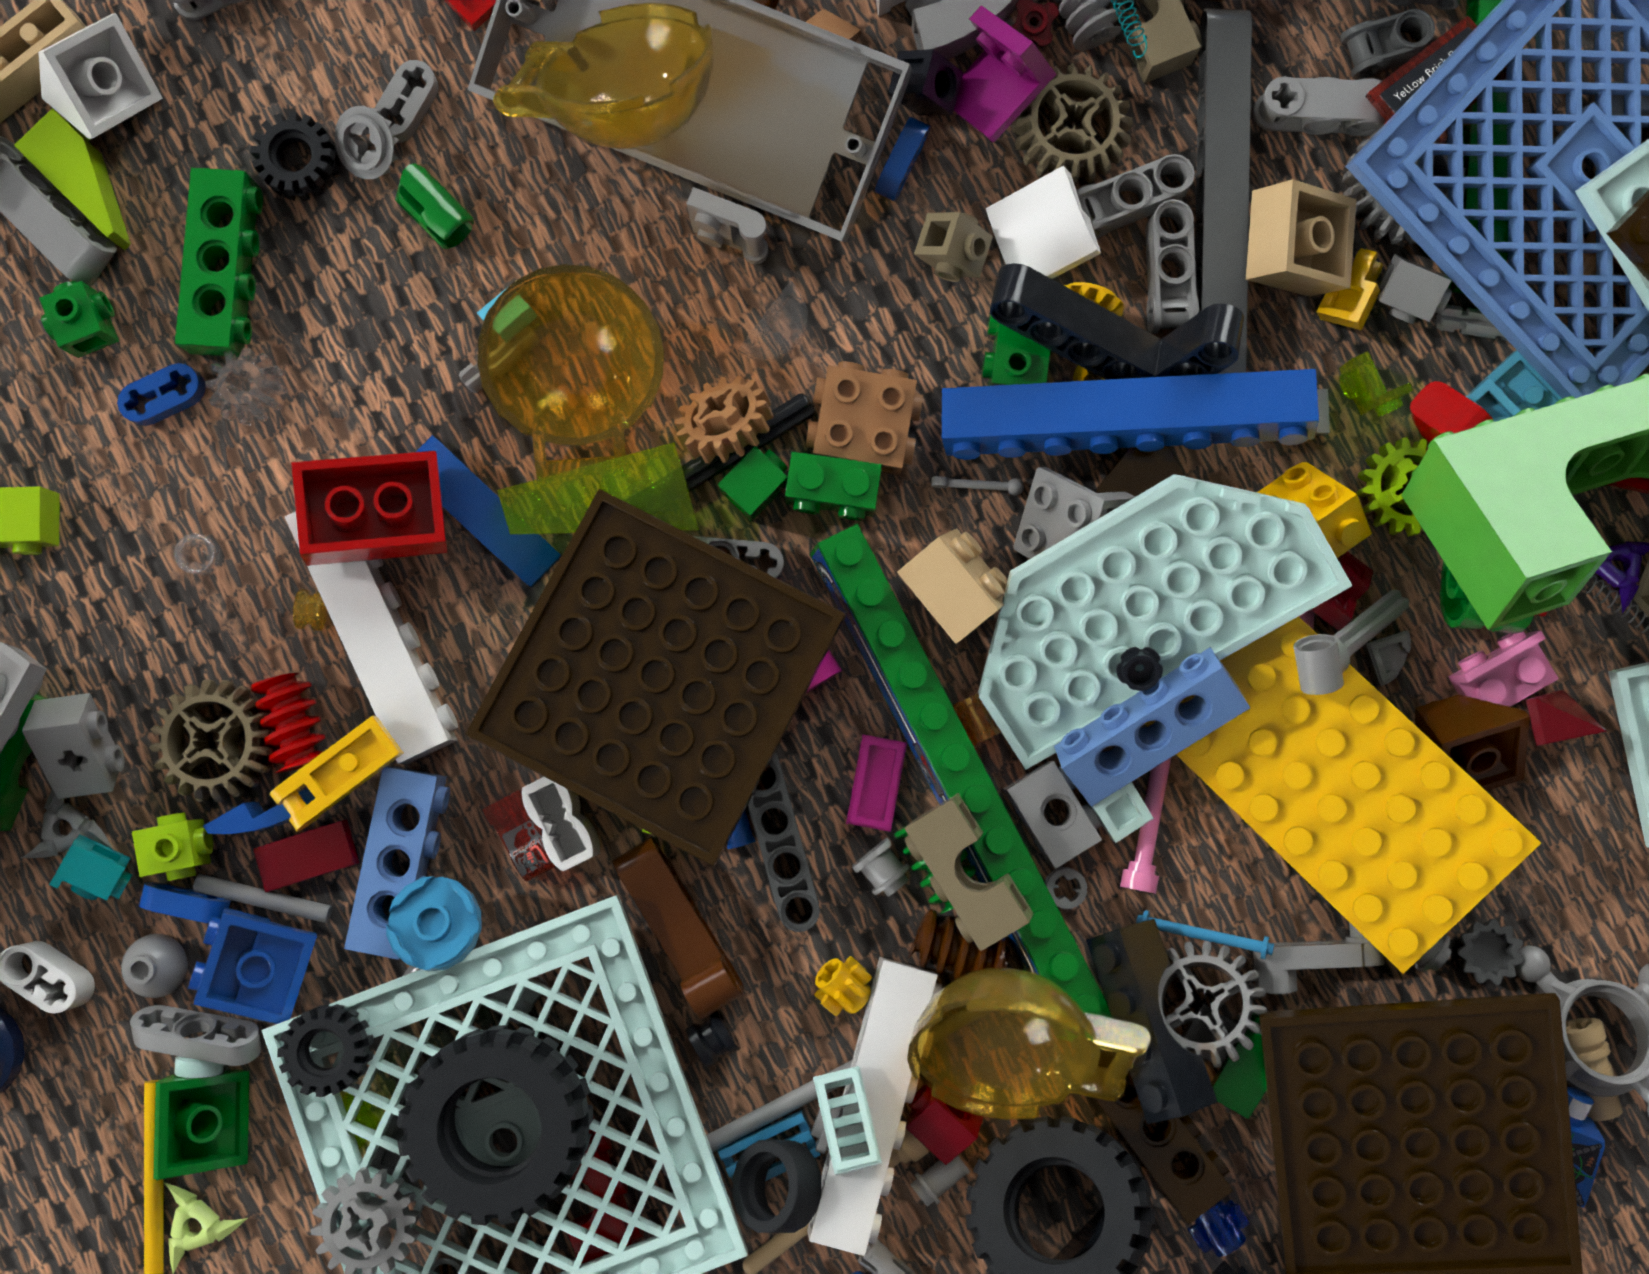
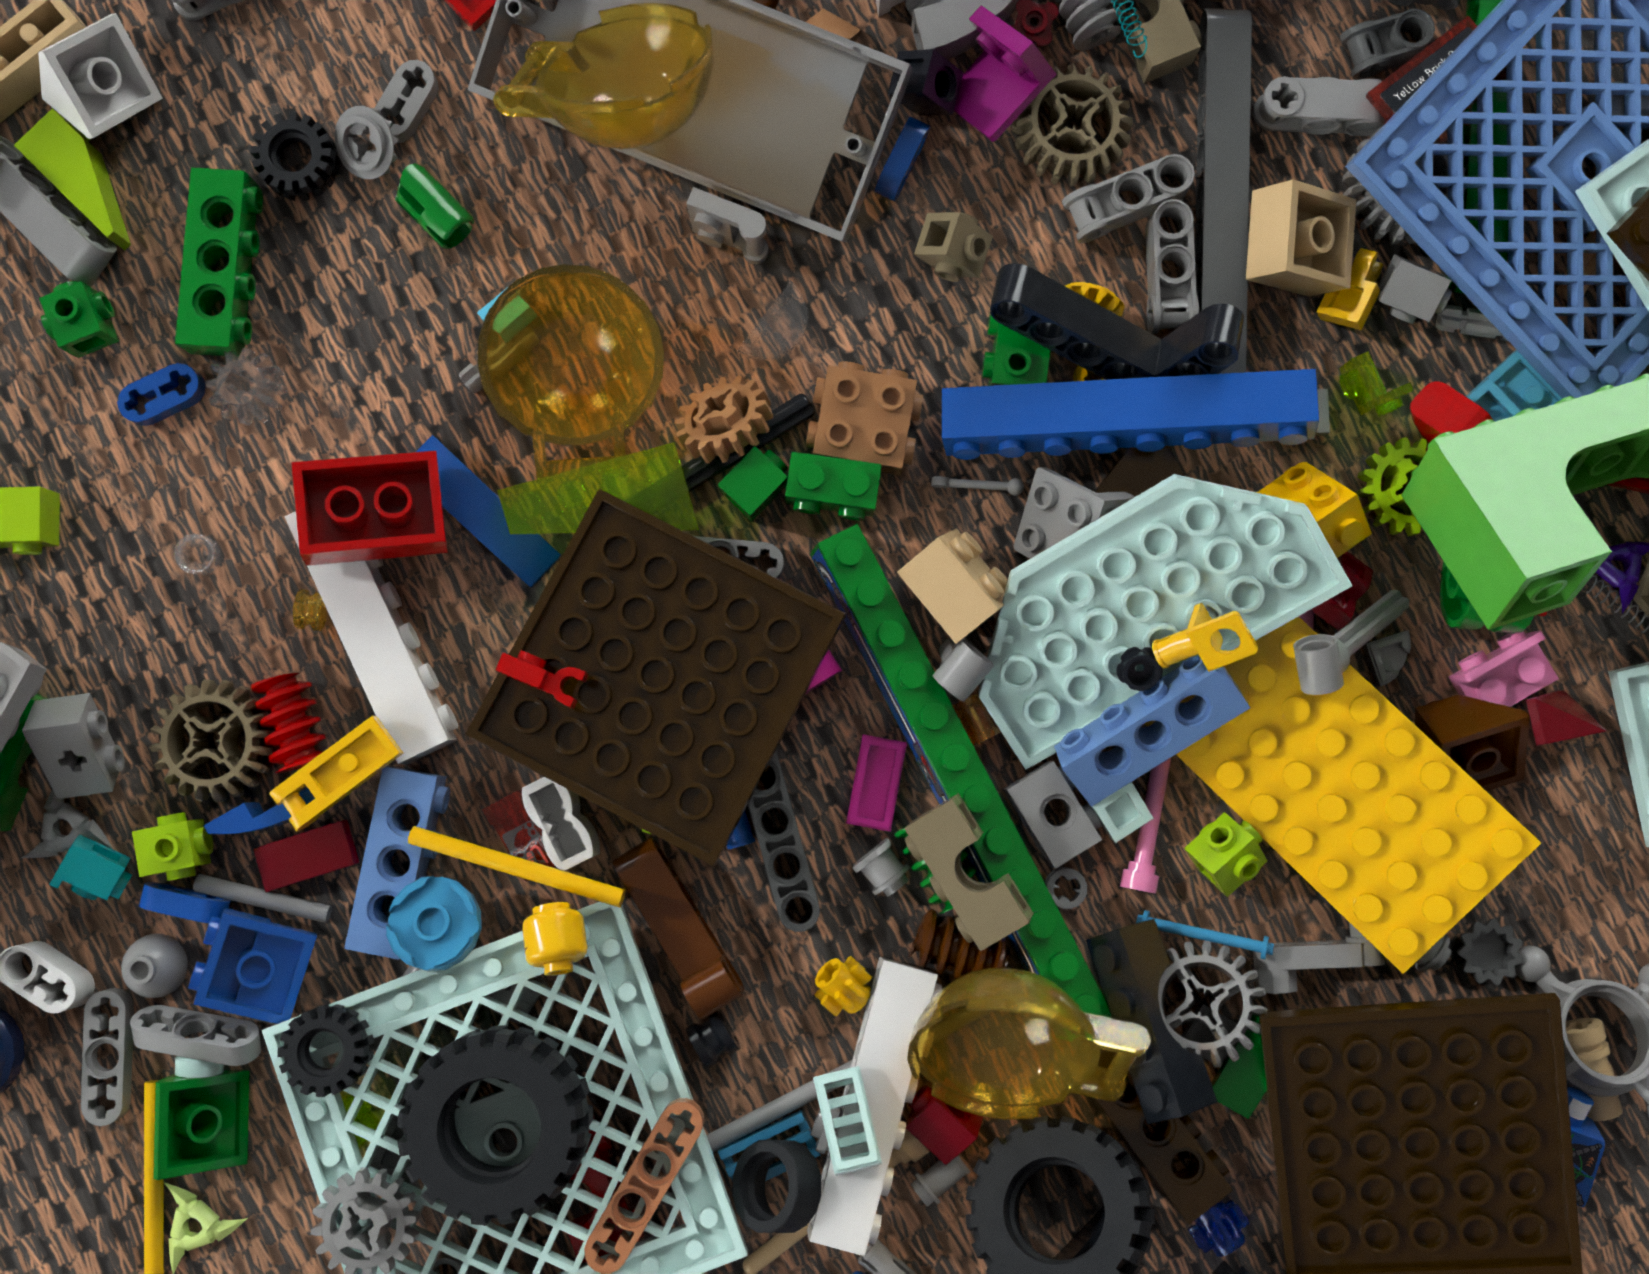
white slope [986,165,1101,279] -> none
none -> light grey beam [81,988,134,1126]
none -> yellow axle [408,826,626,908]
none -> red plate [495,650,589,709]
none -> yellow head [522,902,588,976]
none -> nougat beam [584,1098,704,1274]
none -> light grey piece [932,637,994,702]
none -> yellow bracket [1152,603,1258,672]
none -> lime brick [1184,812,1268,897]

